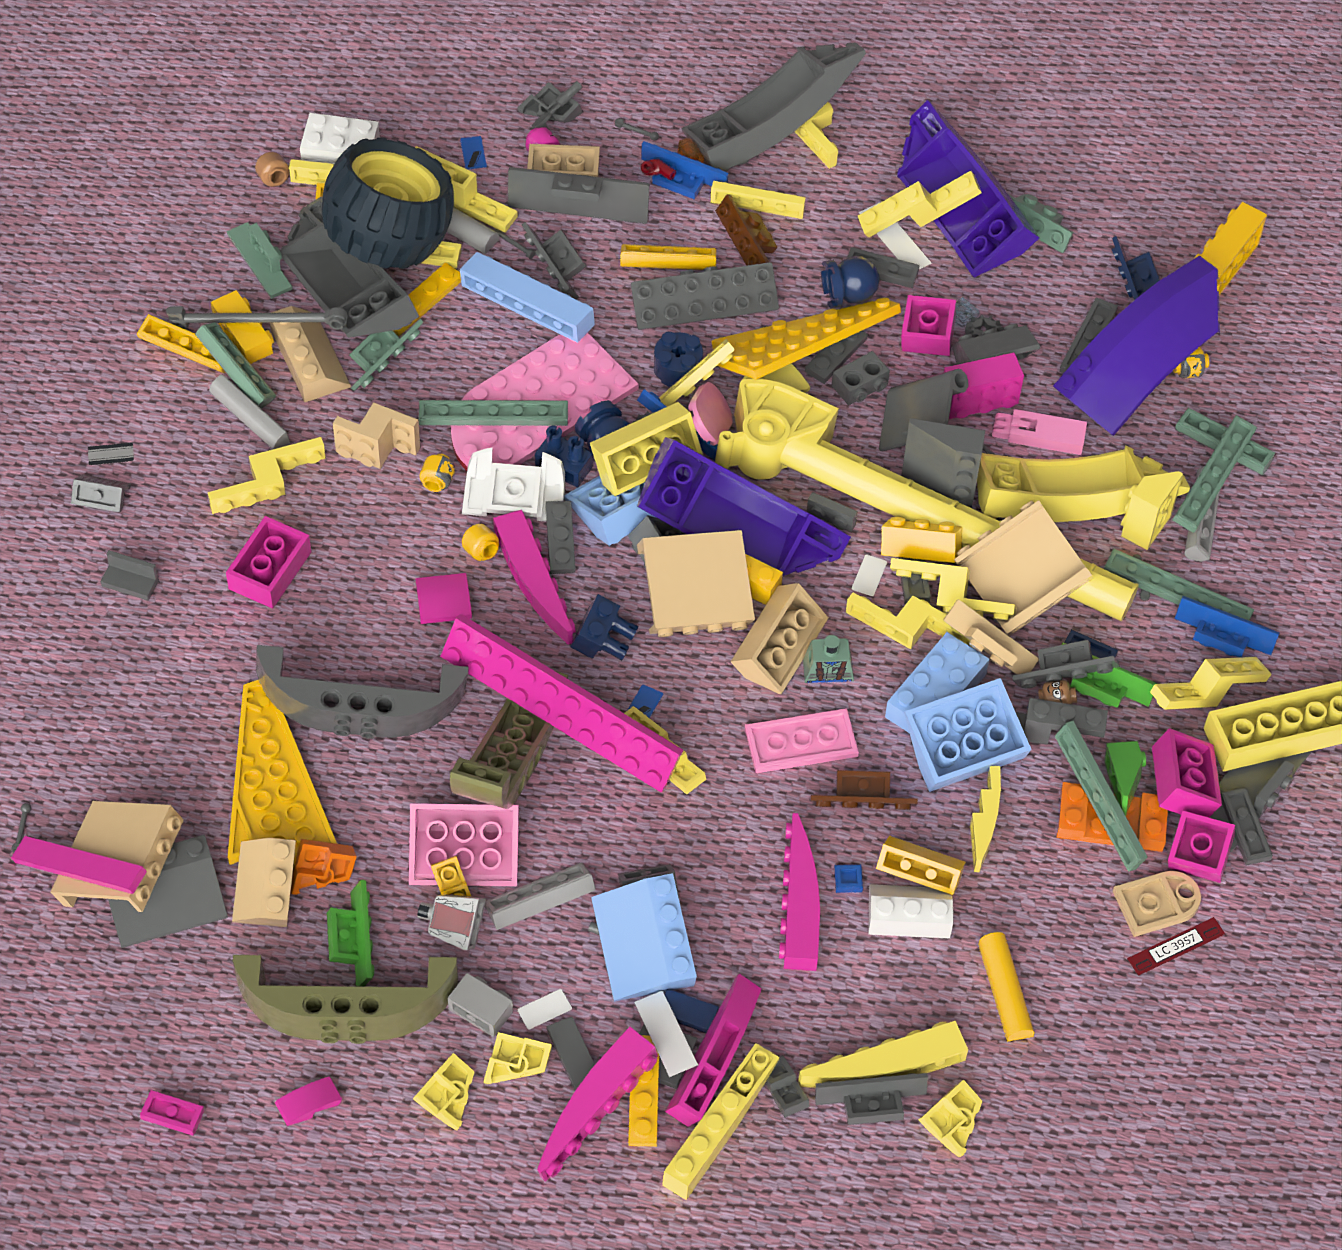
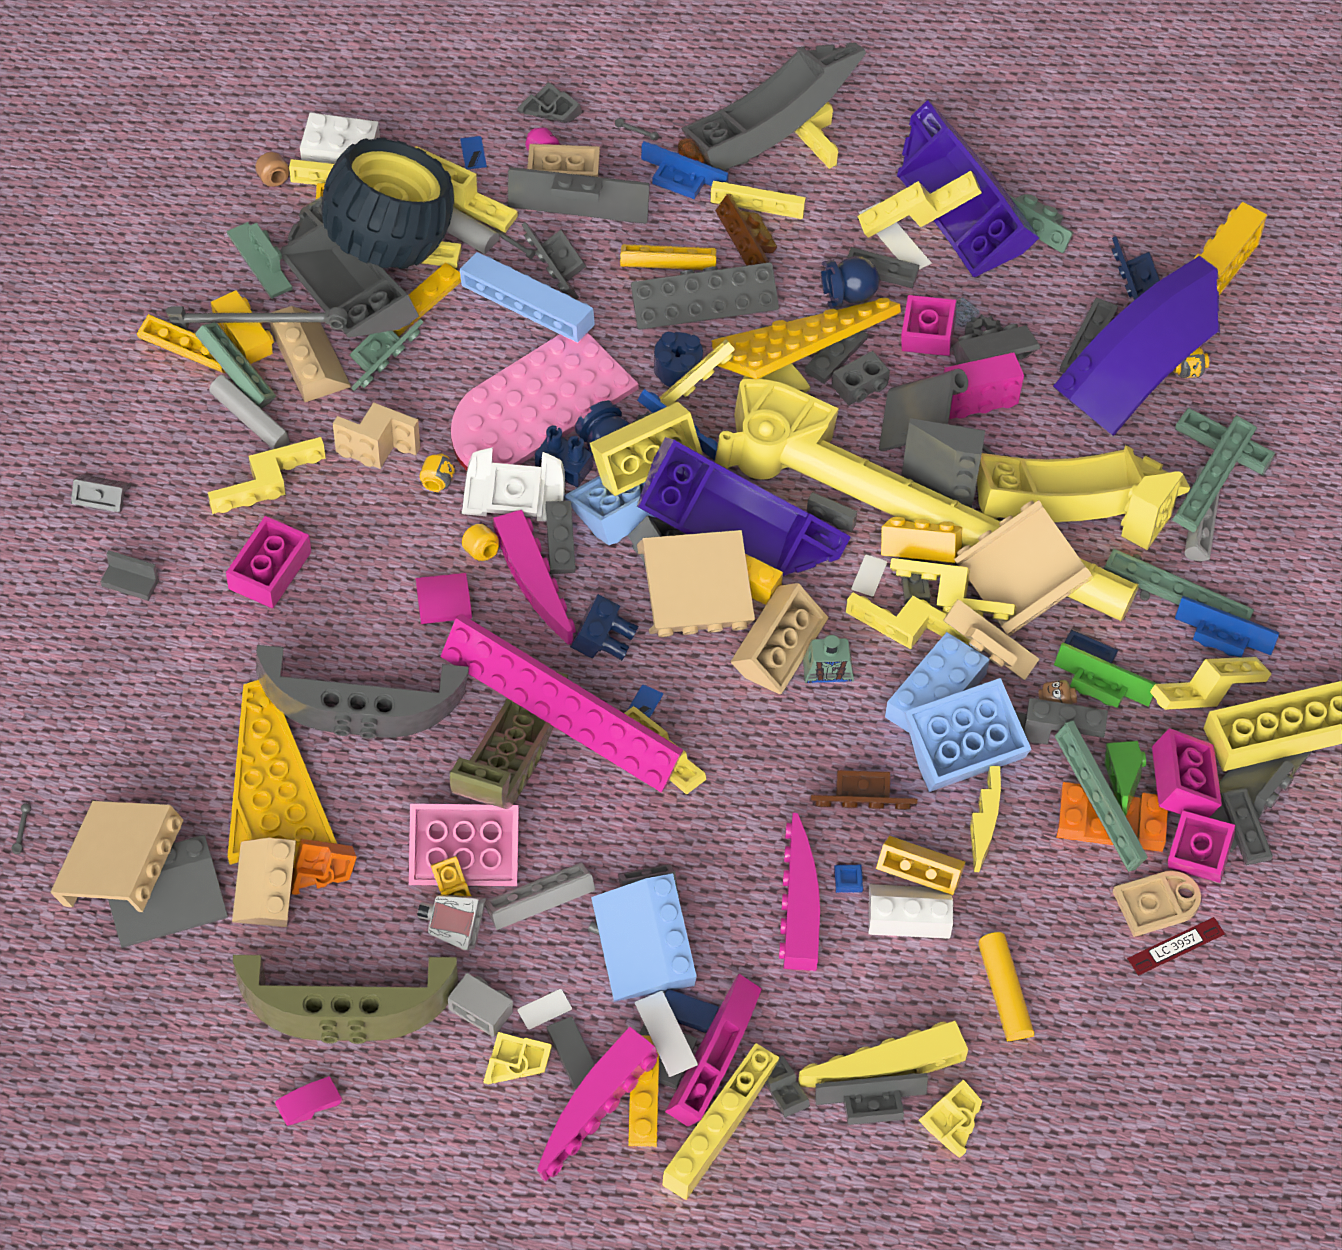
dark pink tile [11,836,147,894] -> none
sticker [88,443,134,465] -> none
dark pink plate [140,1090,204,1136] -> none
bright green bracket [327,880,374,987] -> none
light yellow slope [413,1053,474,1130] -> none
sand green tile [419,400,568,426] -> none
dark grey piece [531,81,583,130] -> none
dark red arm [641,159,677,180] -> none
bright pink tile [688,382,733,446] -> none
bright pink tile [745,708,859,773] -> none
bright pink hinge [992,409,1087,455] -> none
dark grey bracket [1012,640,1120,688] -> none

